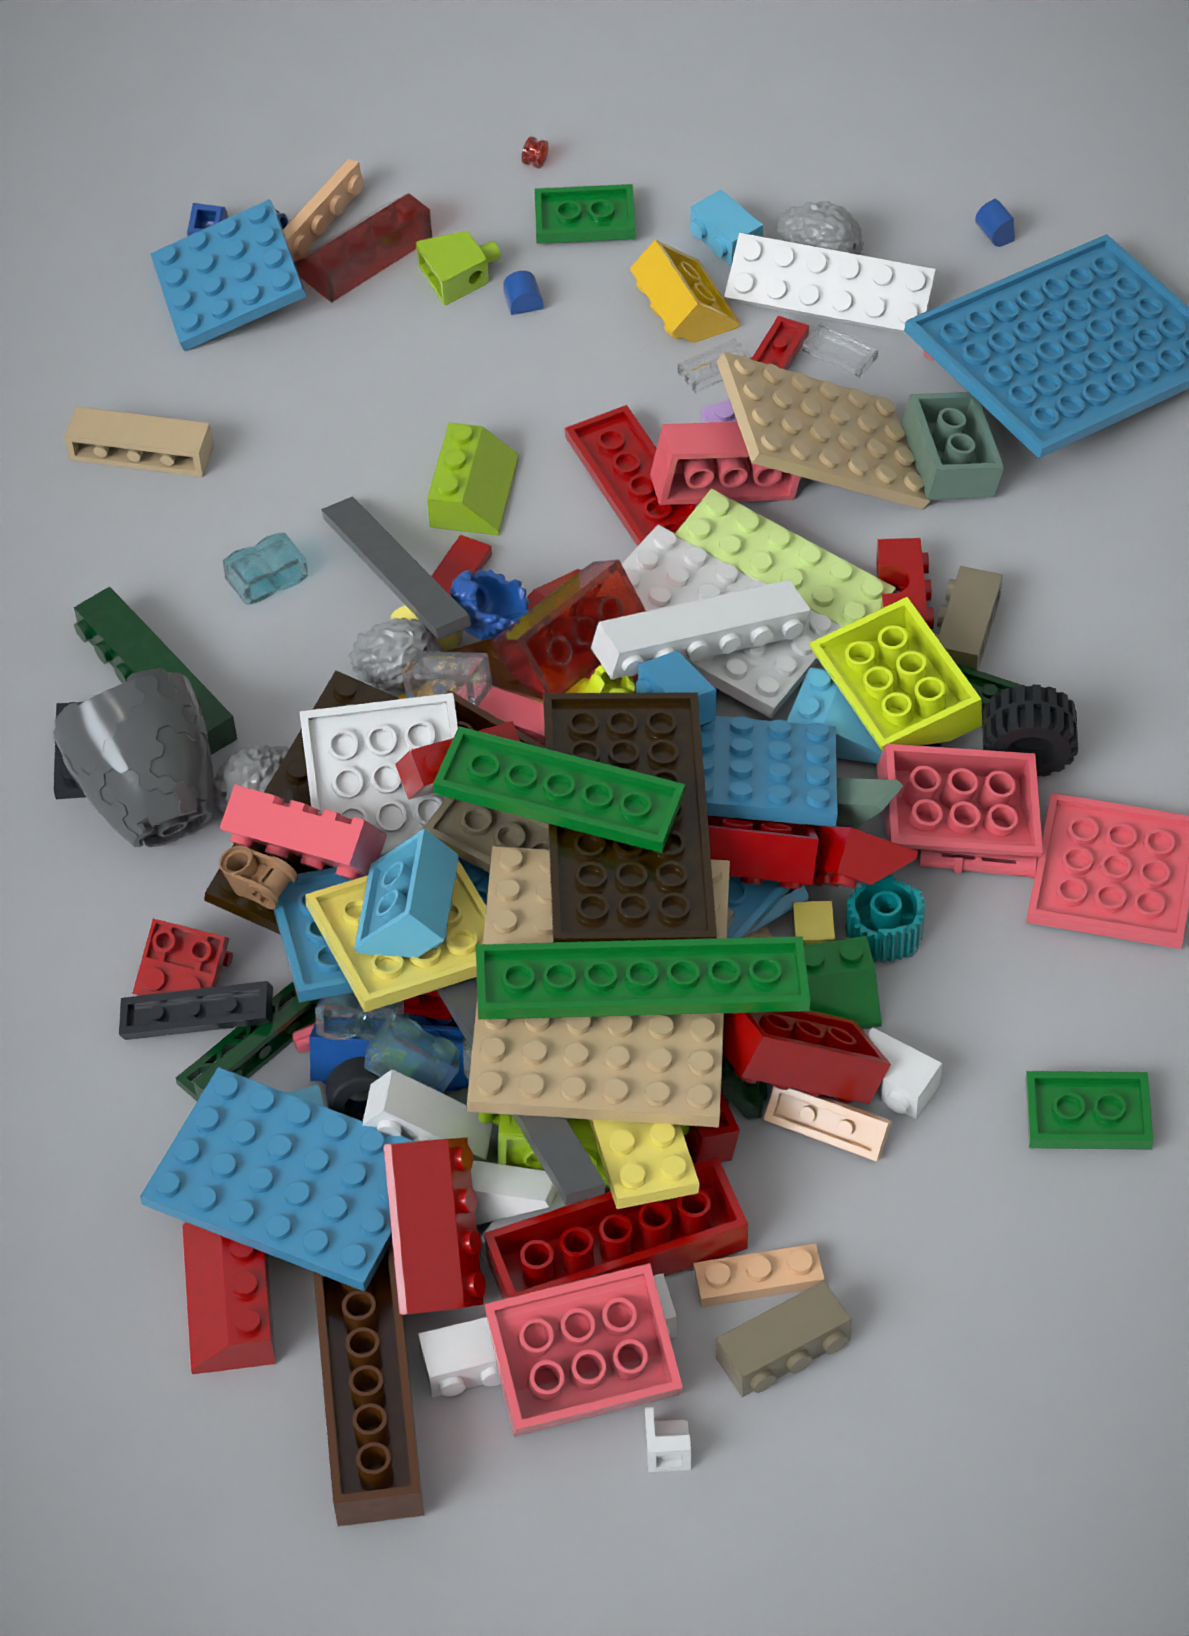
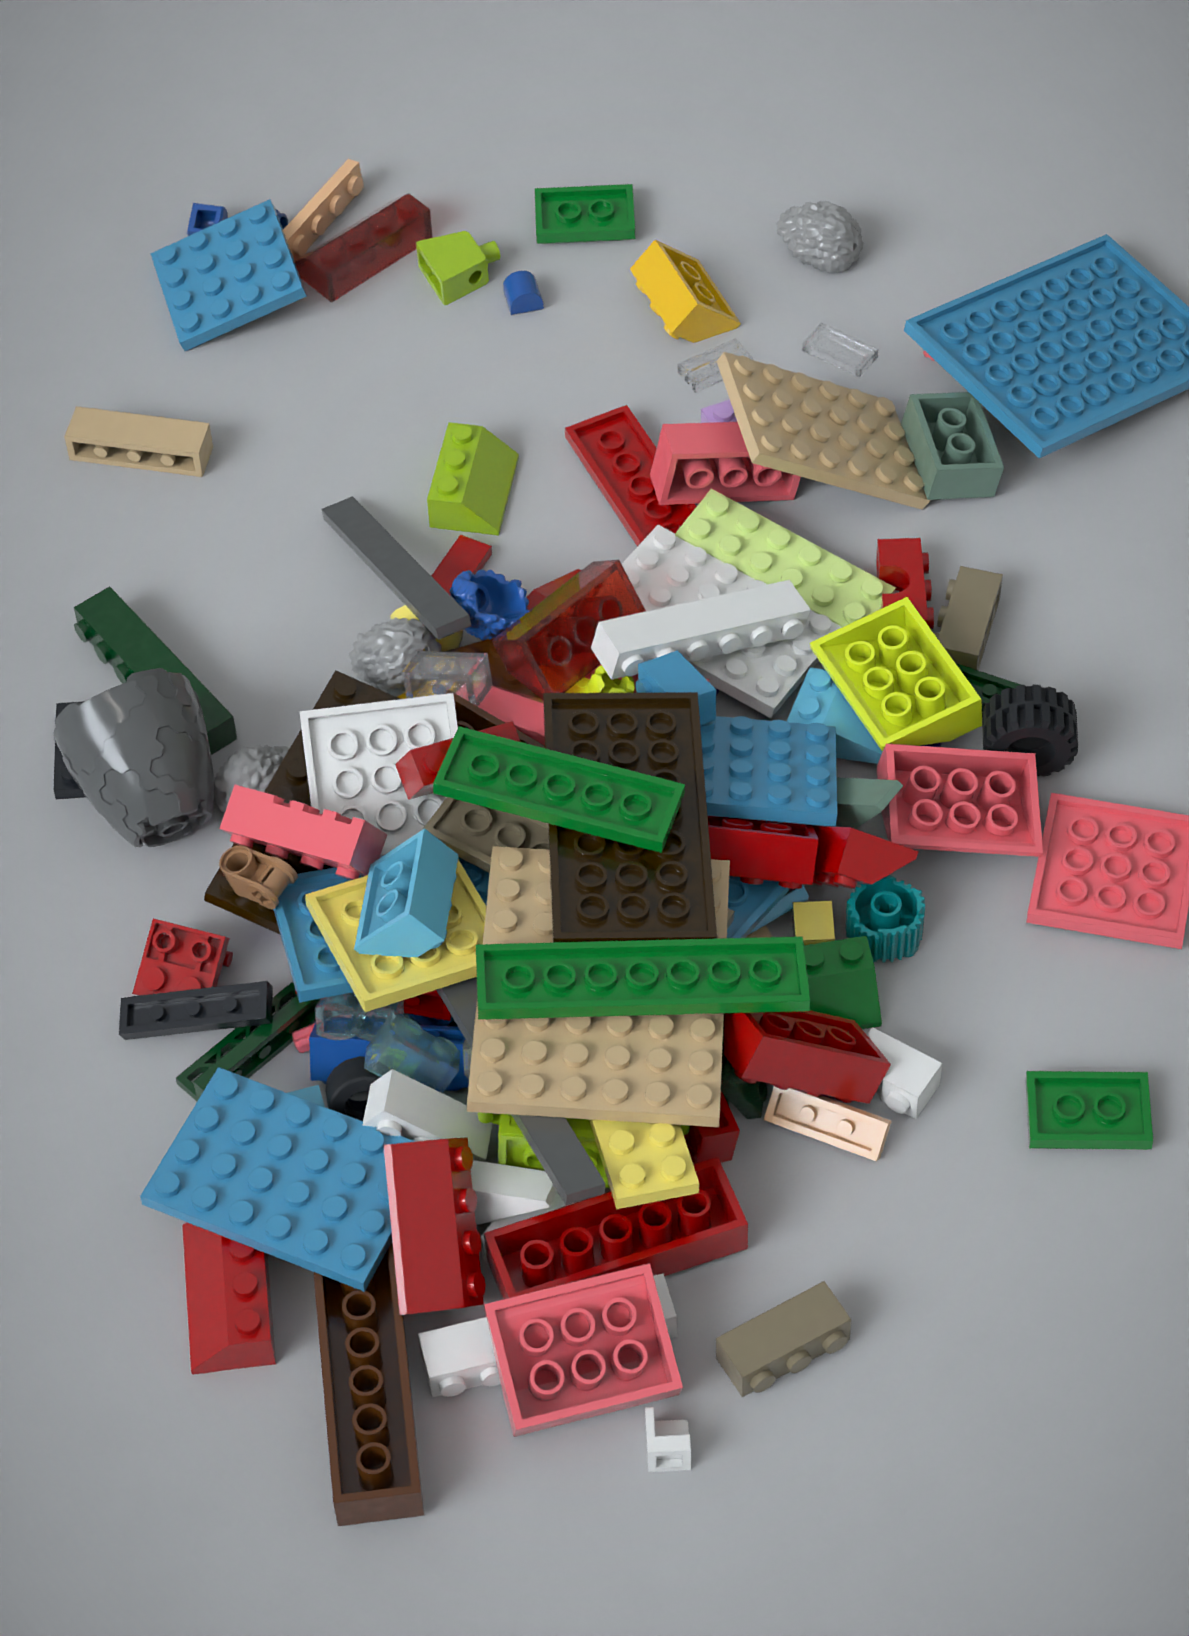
clear light blue brick [223,532,308,605] -> none
clear red bush [521,136,549,169] -> none
medium azure brick [689,189,763,266] -> none
light nougat plate [694,1243,825,1307] -> none
white plate [724,233,937,335] -> none
red plate [751,316,809,370] -> none
coral pin [919,849,1037,879] -> none
blue brick [975,198,1015,247] -> none

